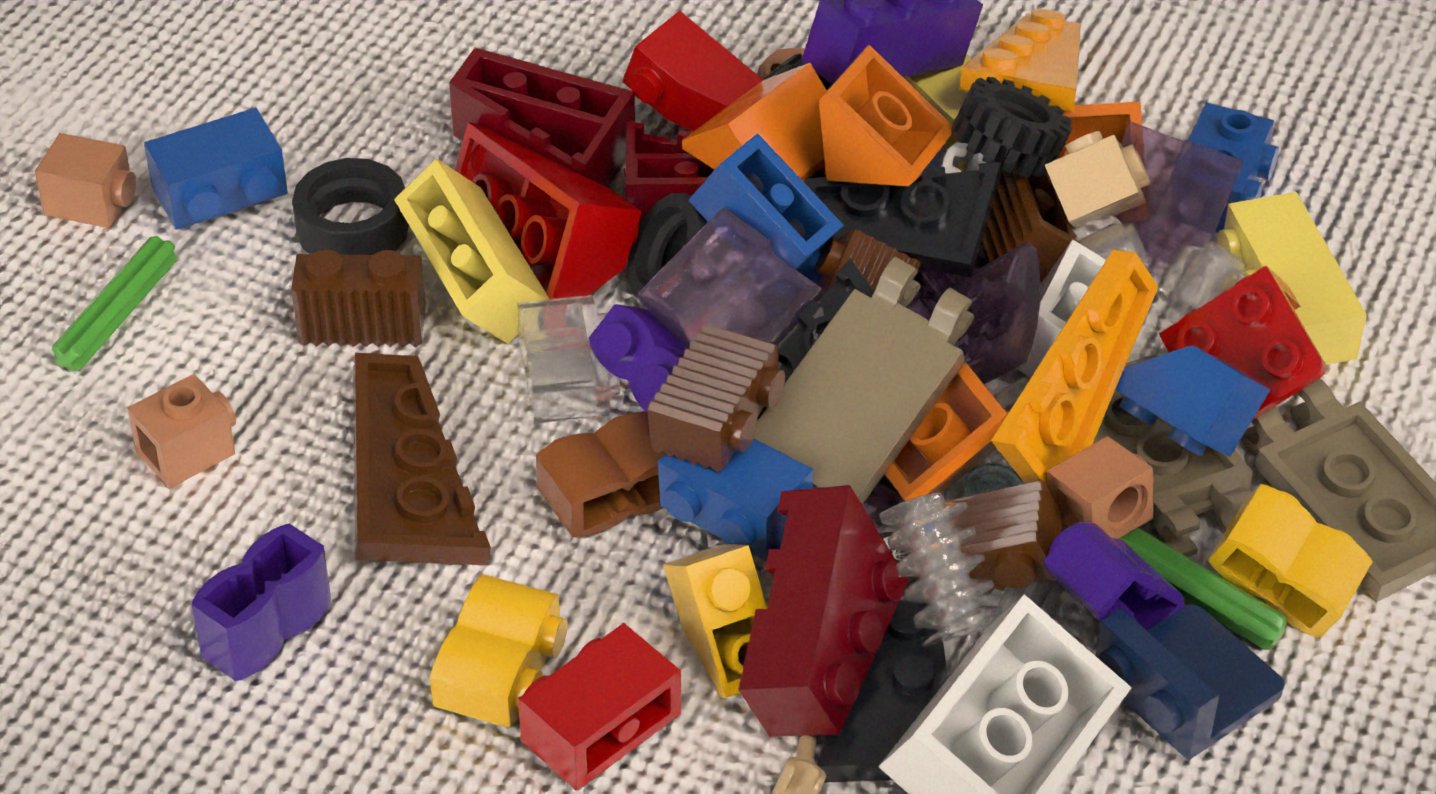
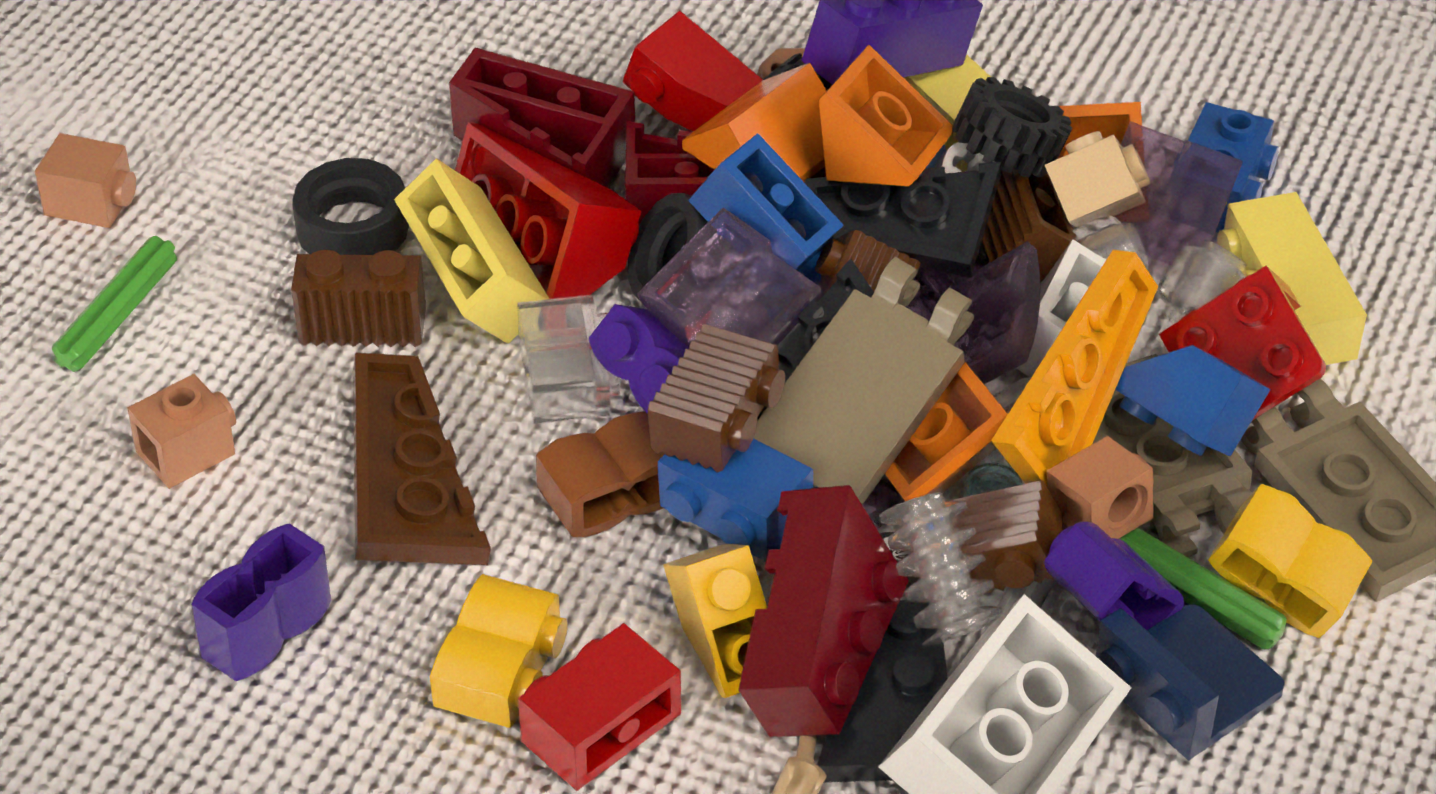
blue brick [144,107,288,230] -> none
light orange wing [959,9,1081,112] -> none

